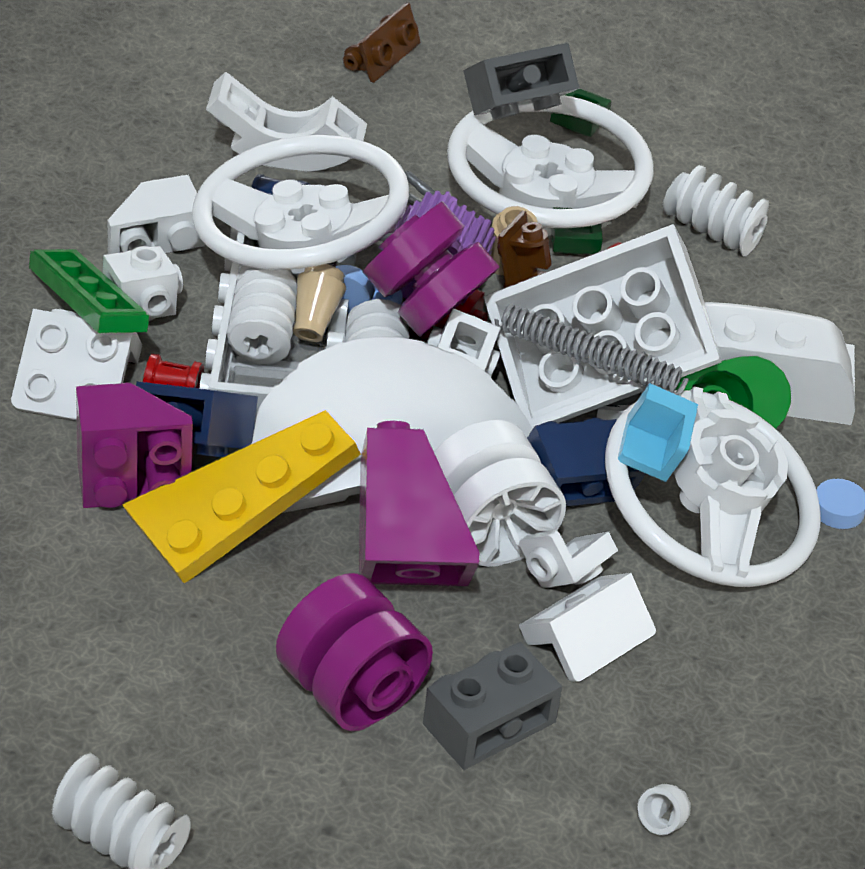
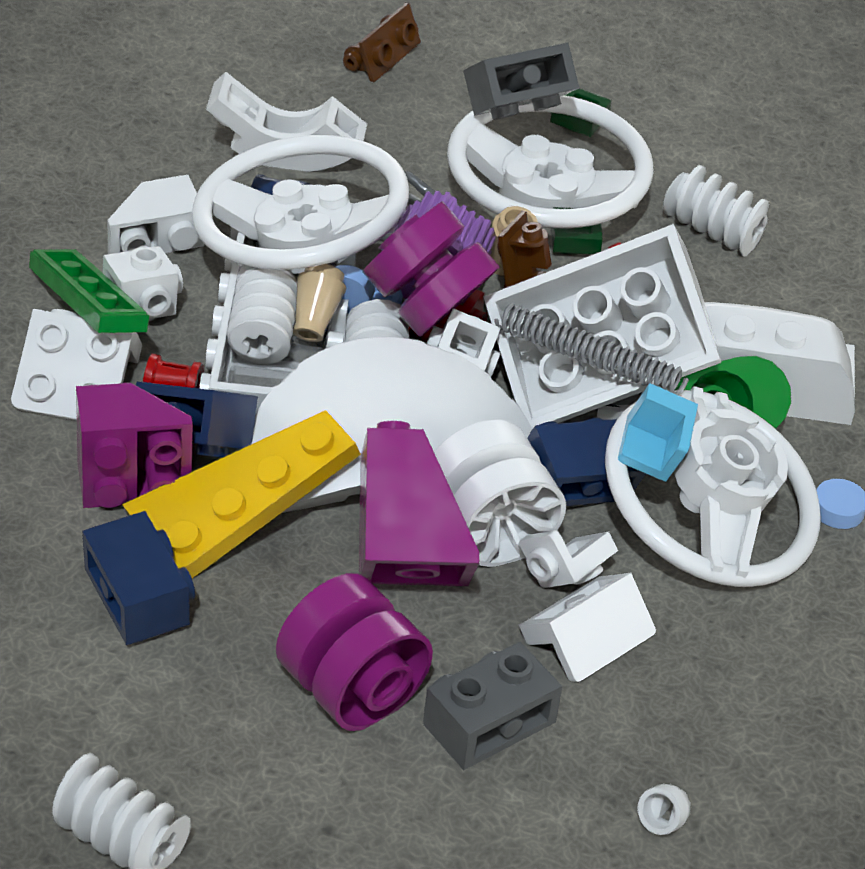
none -> dark blue brick [82,511,195,646]

